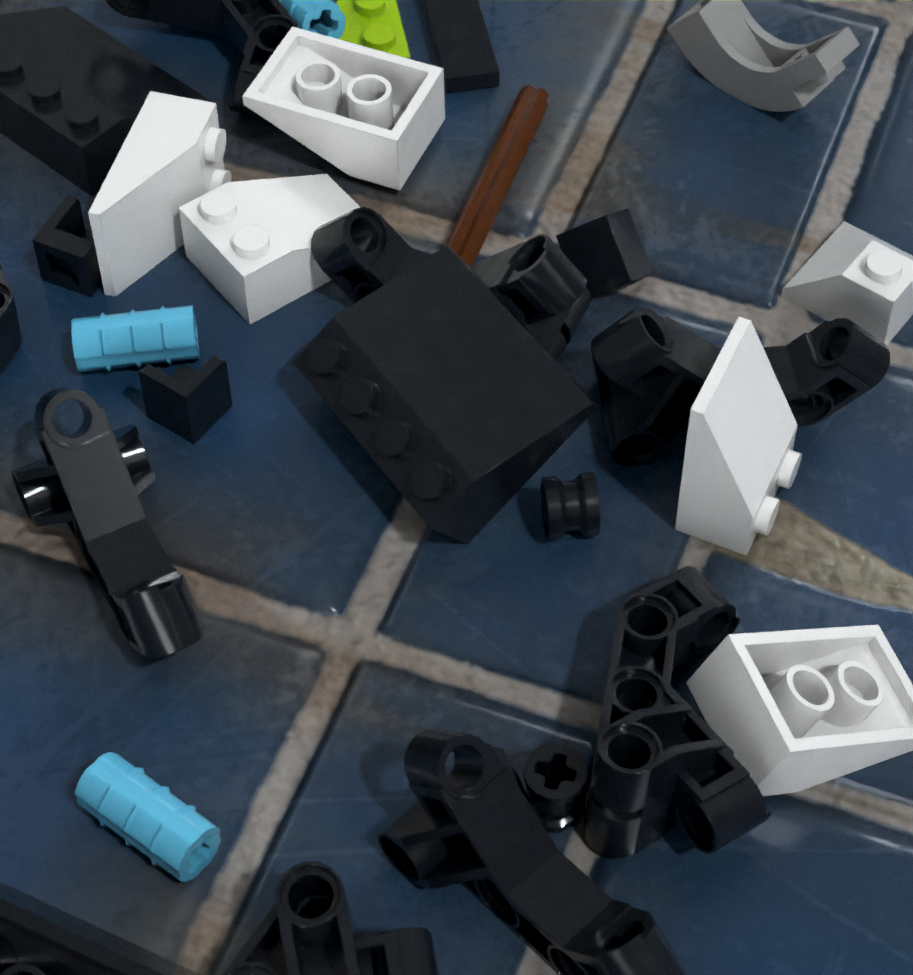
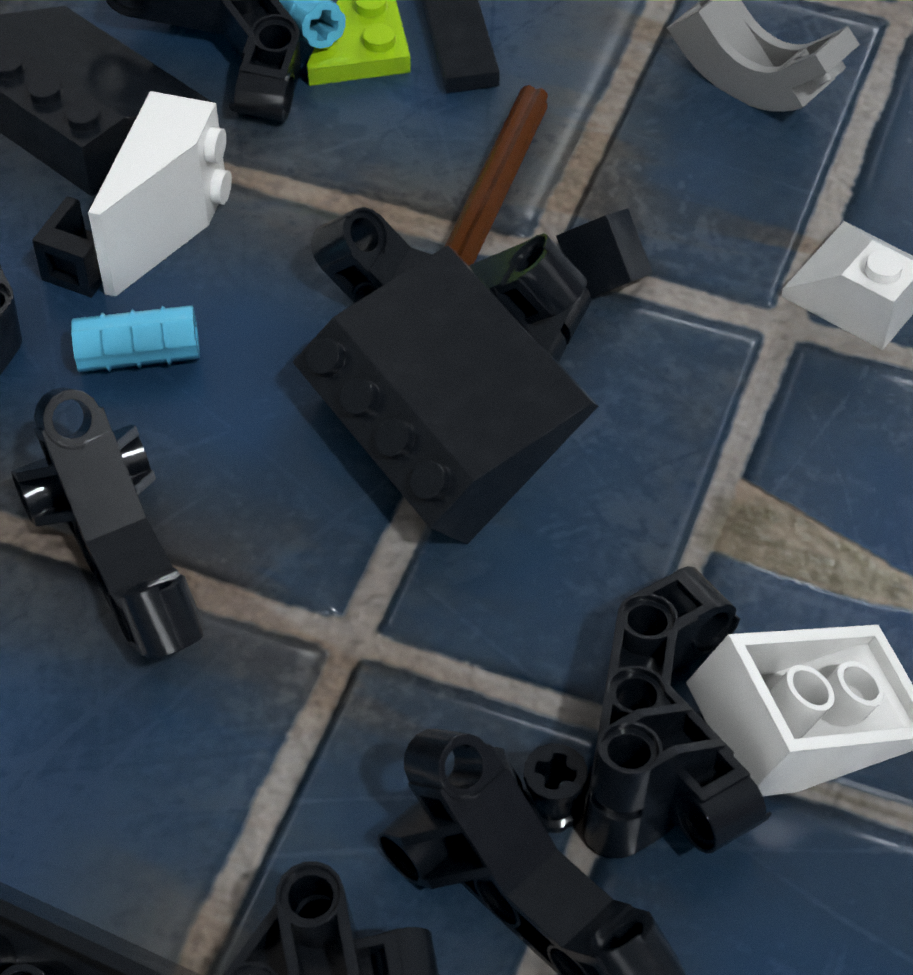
medium azure axle [75,752,221,882] -> none
black panel [138,355,233,445] -> none
white slope [179,174,361,325] -> none
white slope [242,26,445,191] -> none
black wheel [540,472,600,540] -> none
black connector [591,307,890,467] -> none
white slope [675,317,802,556] -> none

